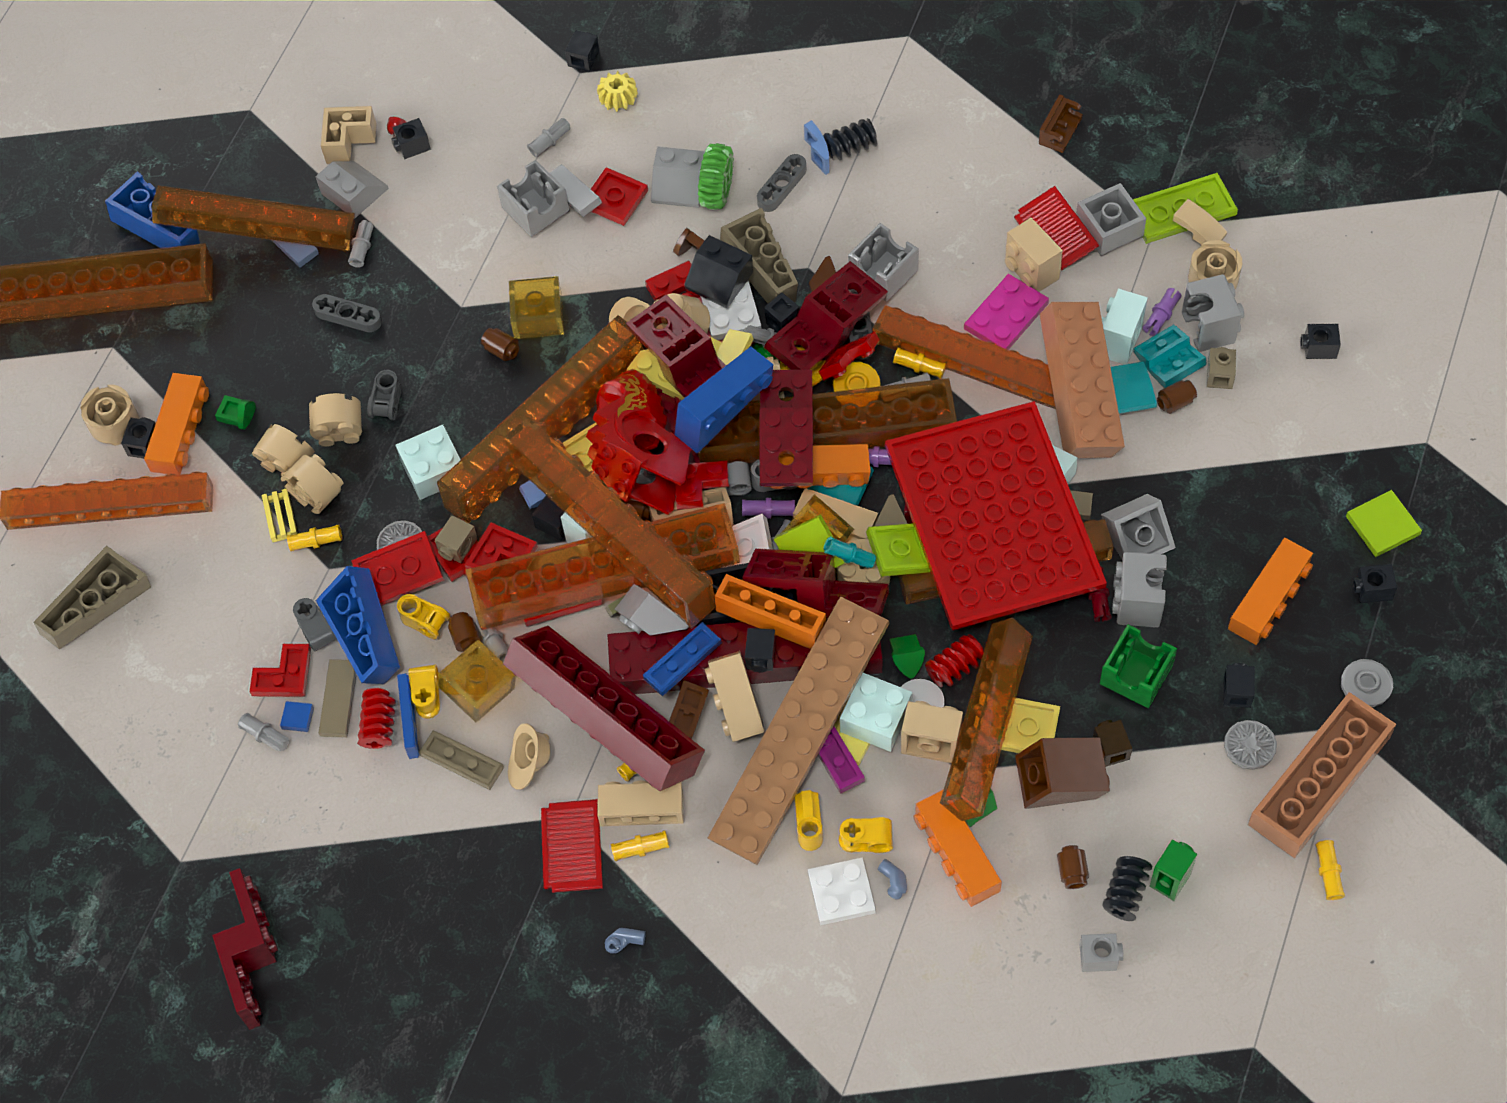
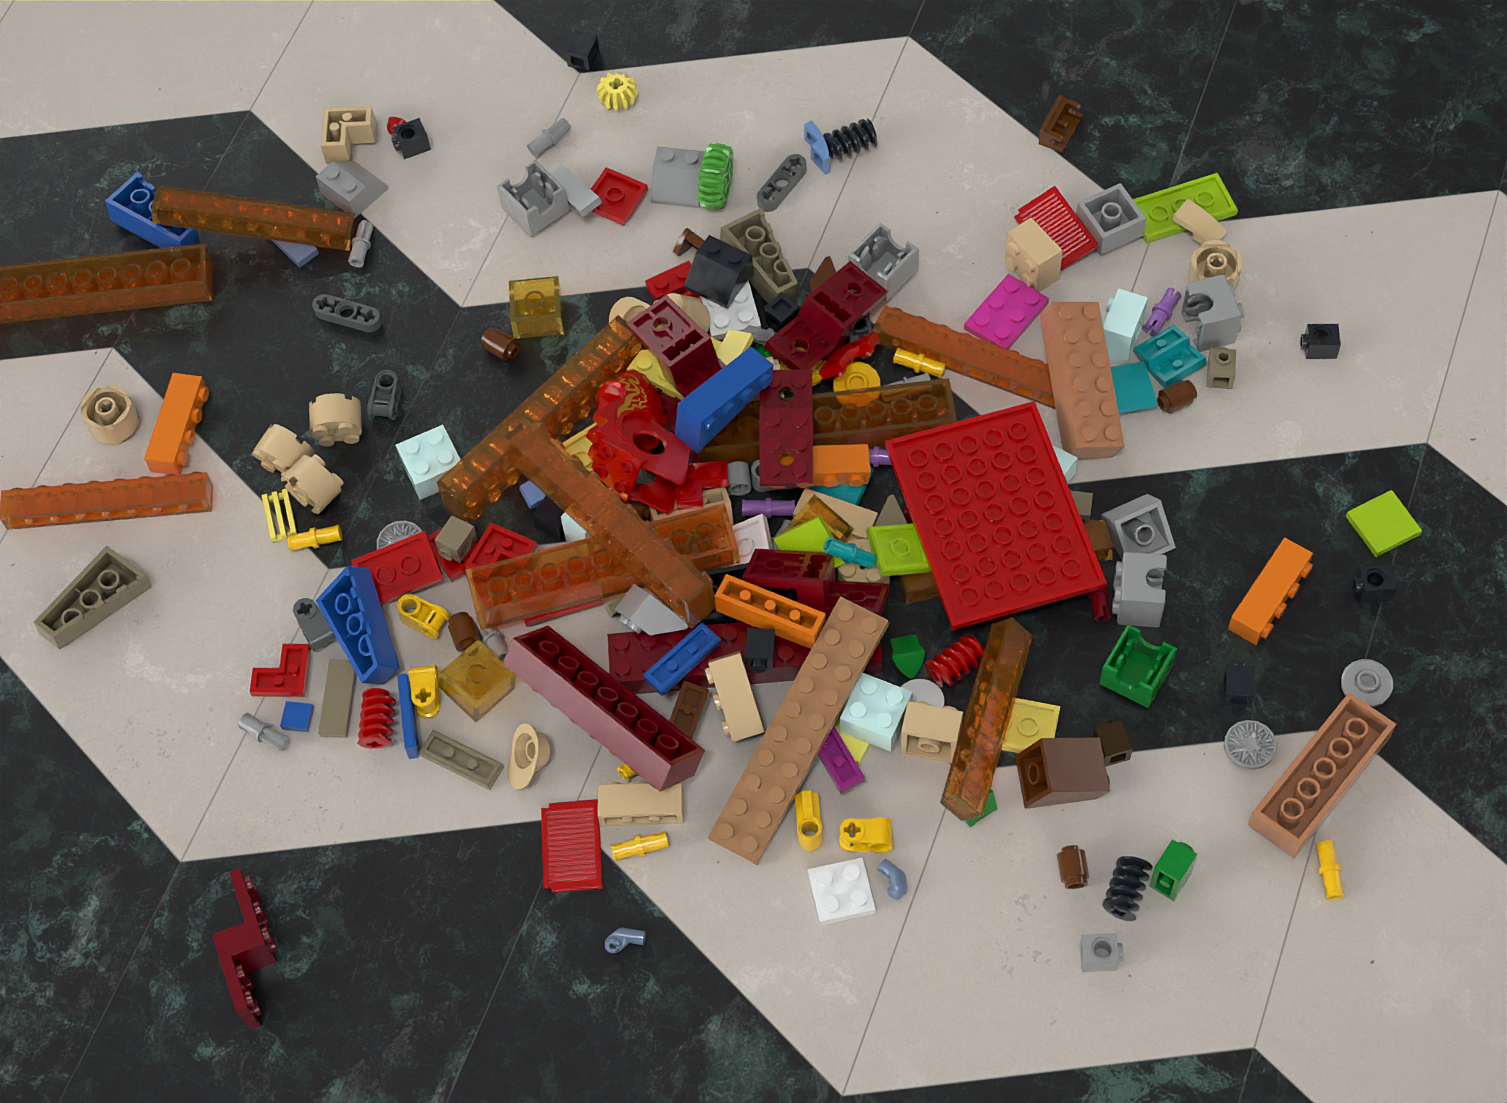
black brick [121,417,156,459] -> none
green tile [215,395,256,430] -> none
orange brick [913,789,1002,907] -> none

